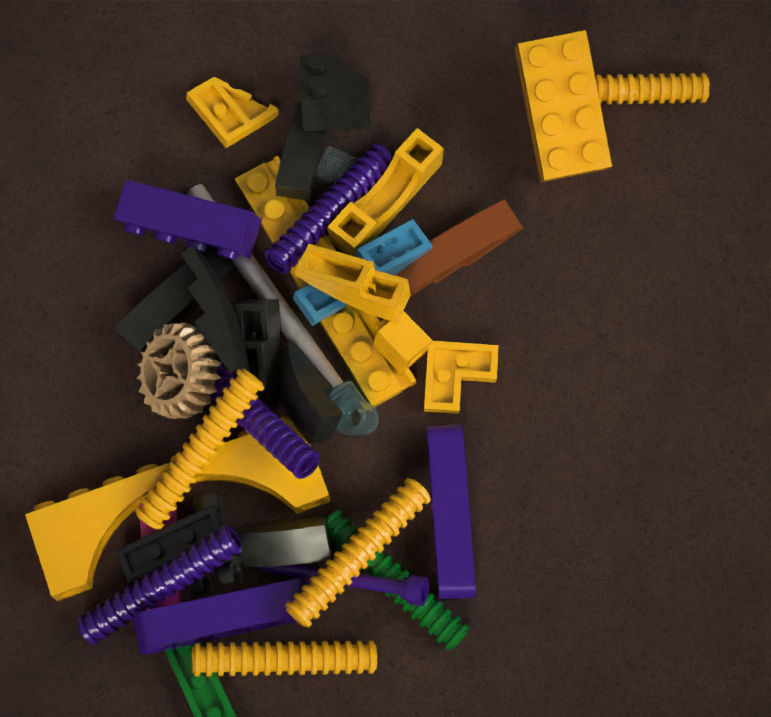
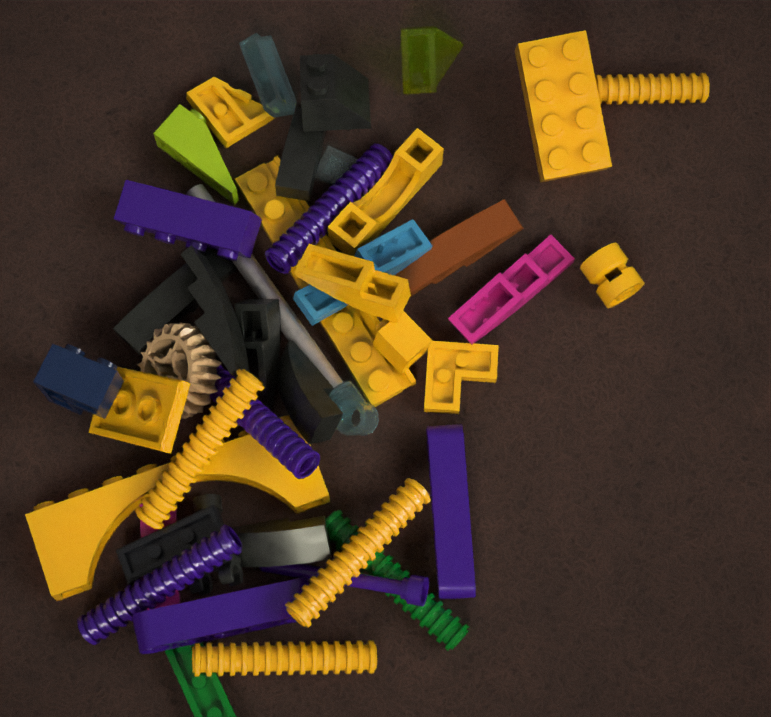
none -> dark blue brick [33,344,124,419]
none -> yellow tile [88,367,191,454]
none -> lime slope [153,104,239,205]
none -> clear light blue piece [239,33,297,118]
none -> clear neon green slope [400,26,464,94]
none -> dark pink slope [448,235,575,345]
none -> yellow wheel [580,242,644,308]

